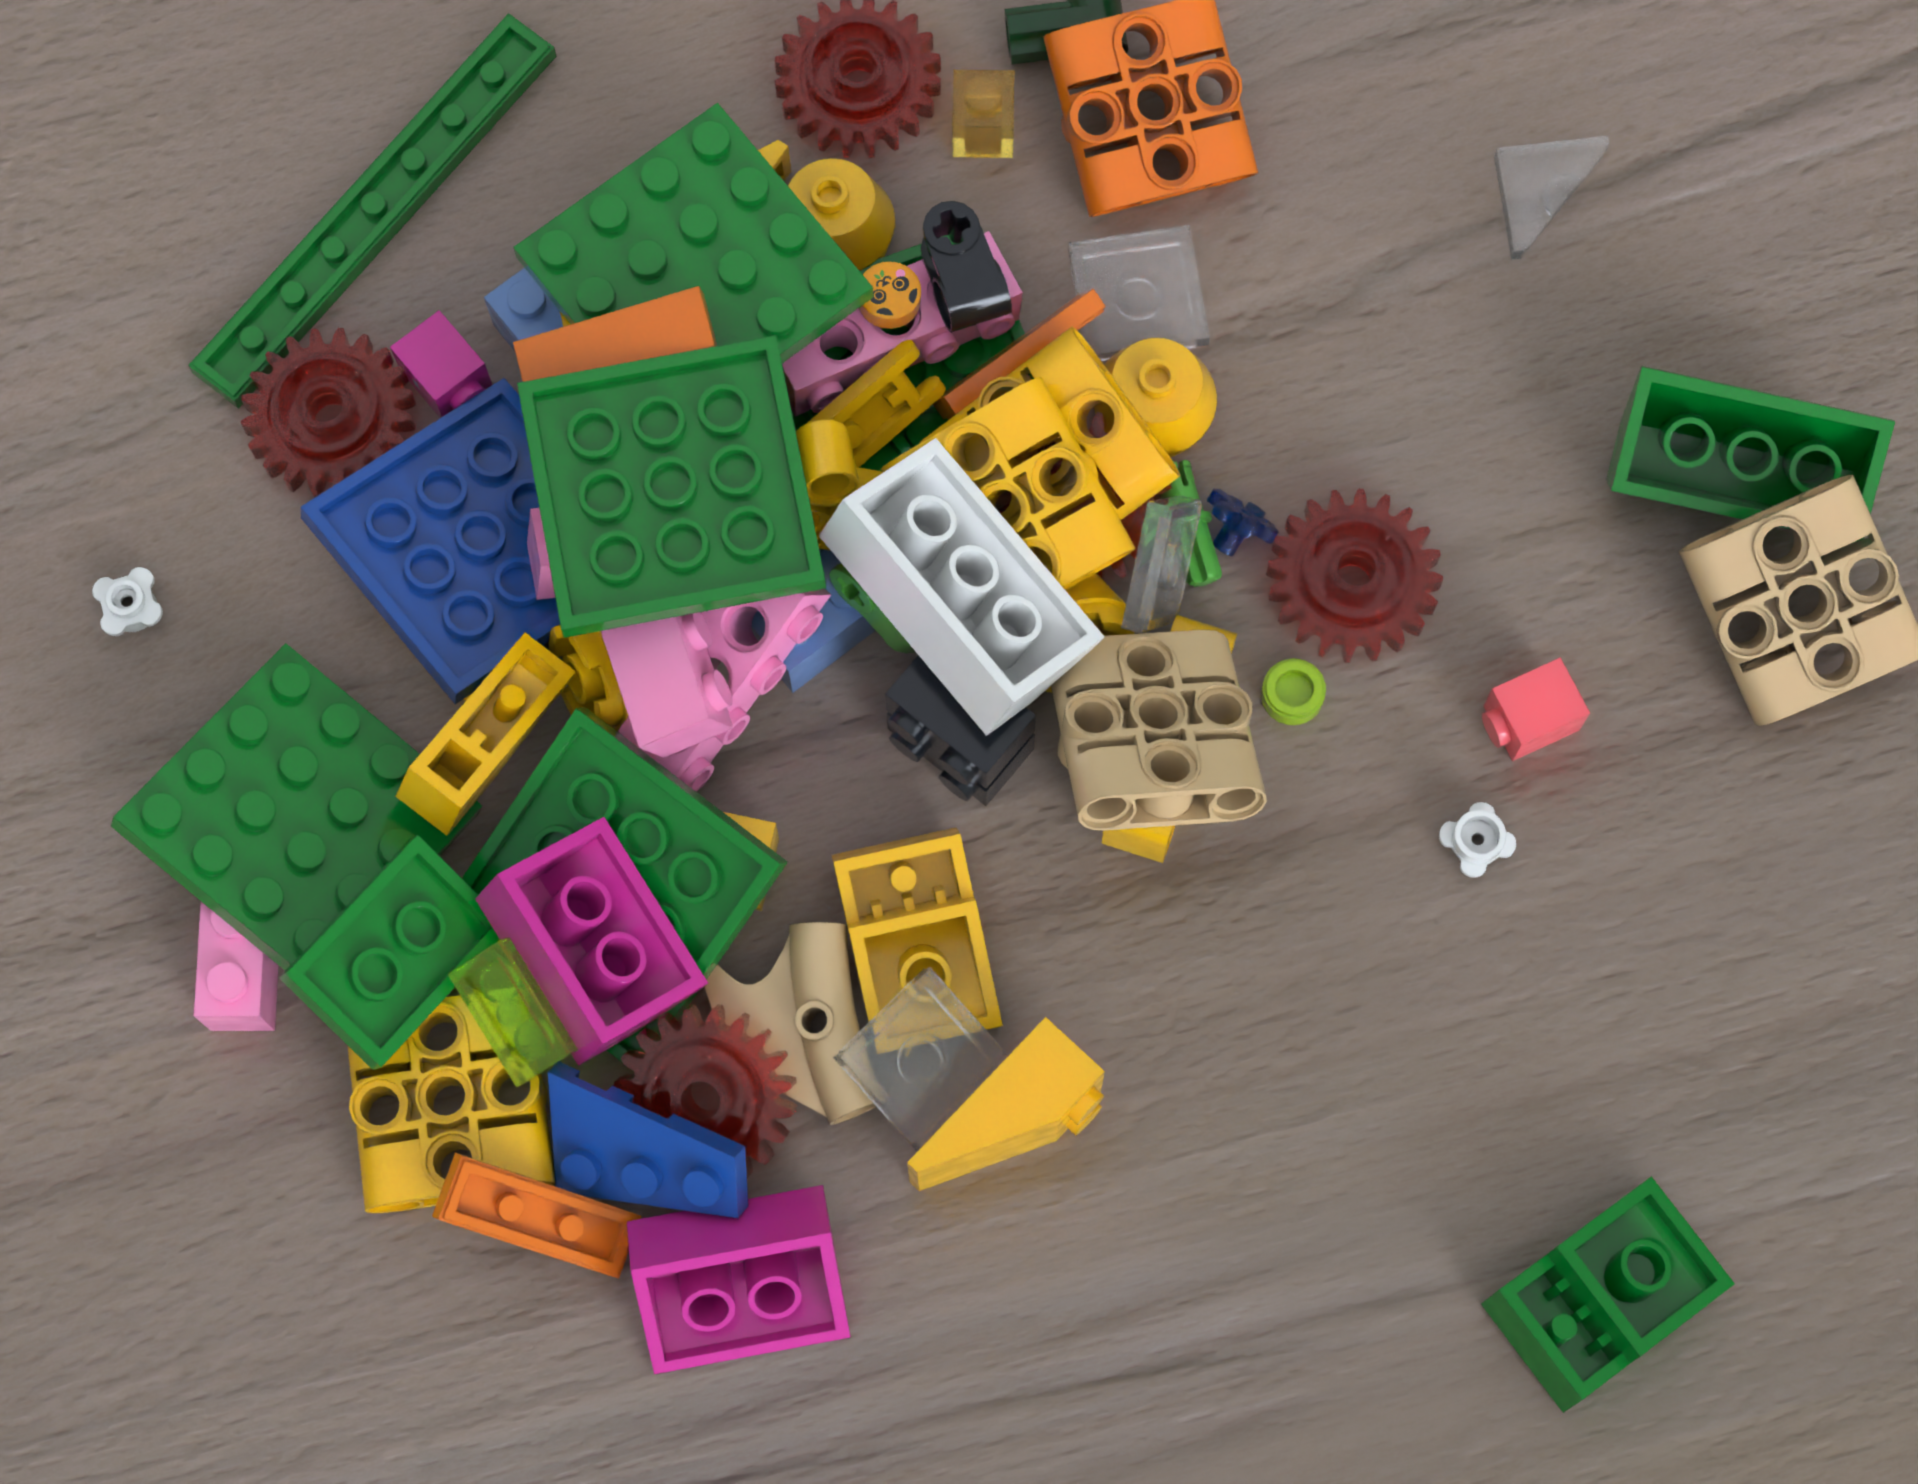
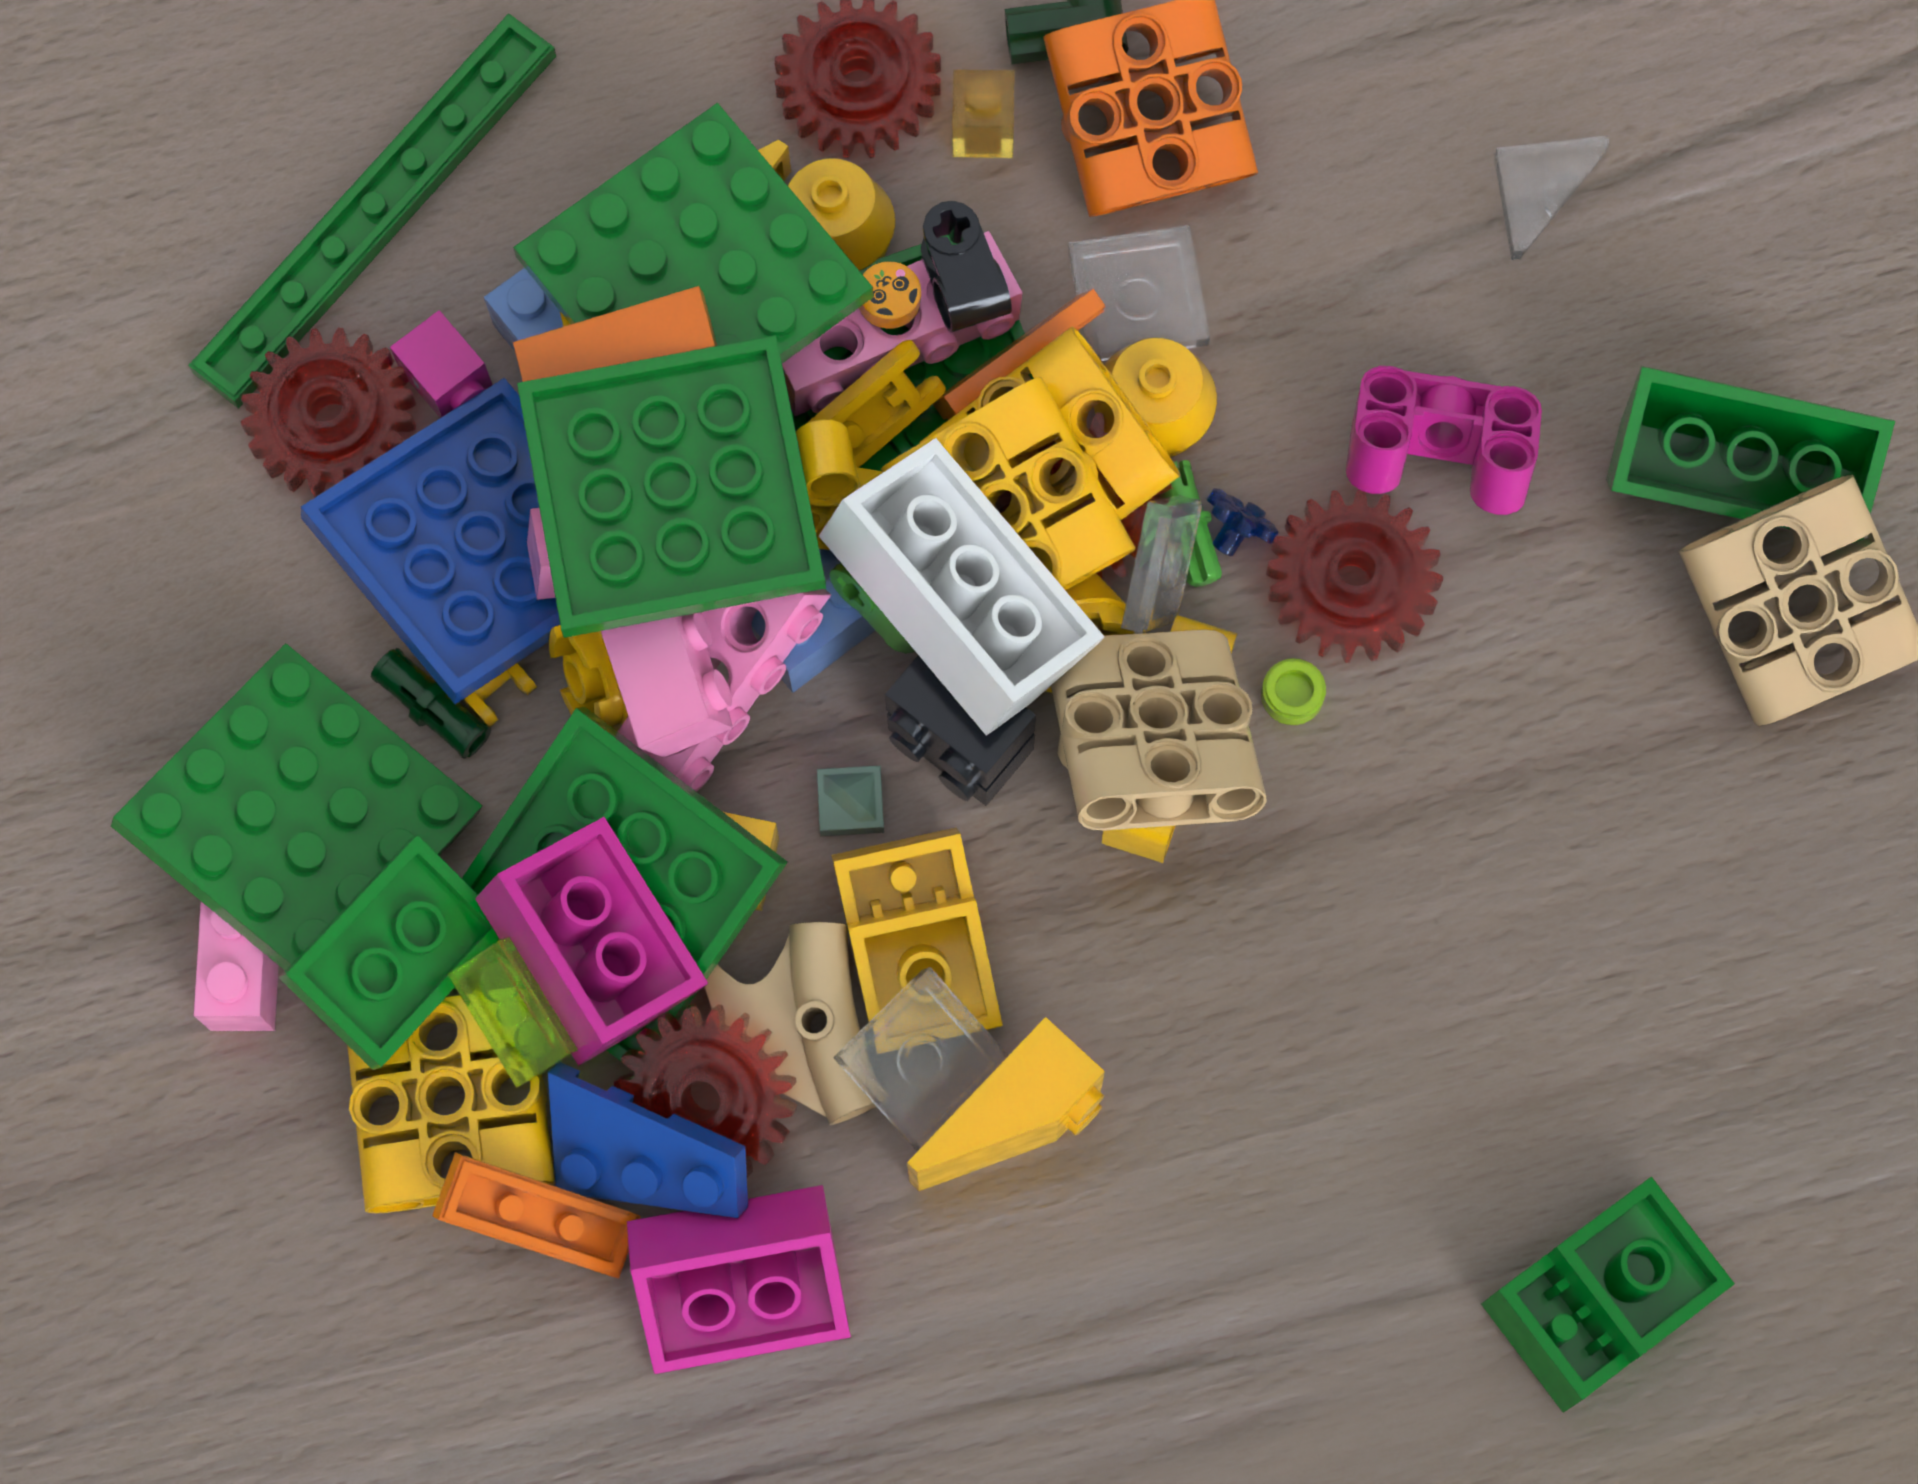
white plate [92,567,163,636] -> none
yellow slope [395,632,576,836] -> none
white plate [1439,802,1516,878] -> none
coral brick [1482,657,1590,761] -> none
none -> dark green pin [371,648,491,759]
none -> sand green tile [817,765,884,836]
none -> dark pink beam [1346,366,1542,515]

